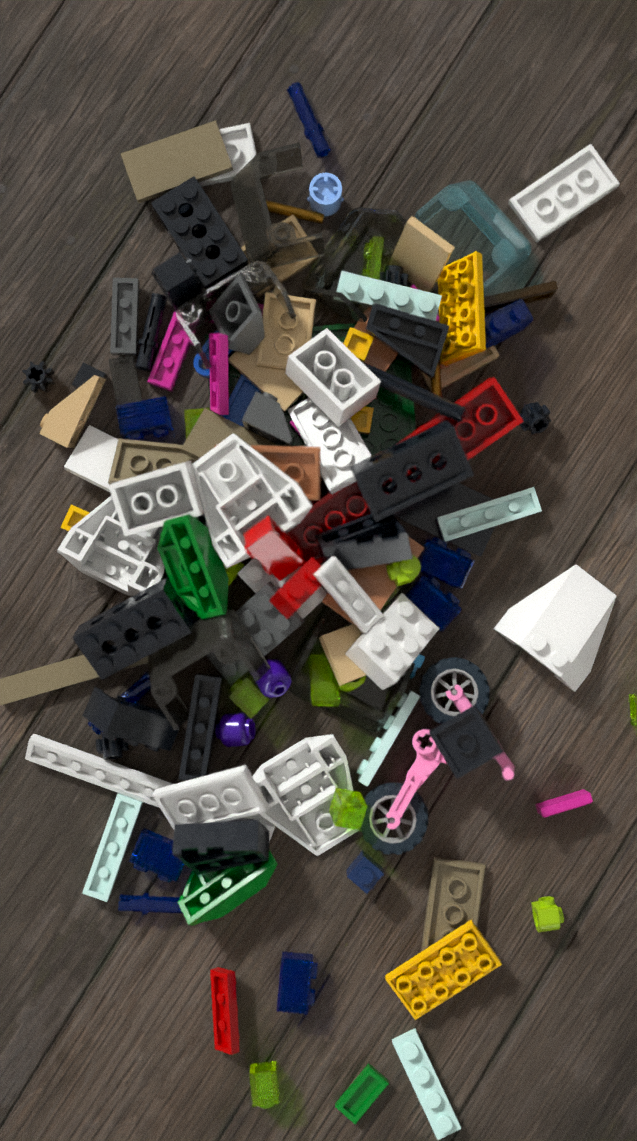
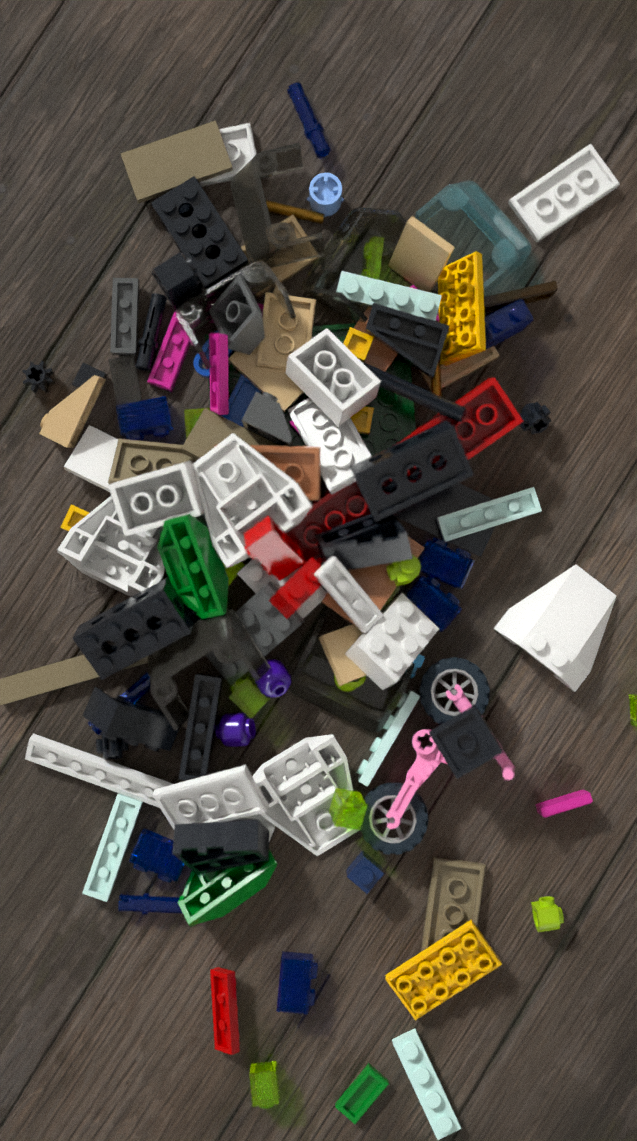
clear neon green plate [308,654,340,706] -> none
black gear [378,265,408,287] -> none

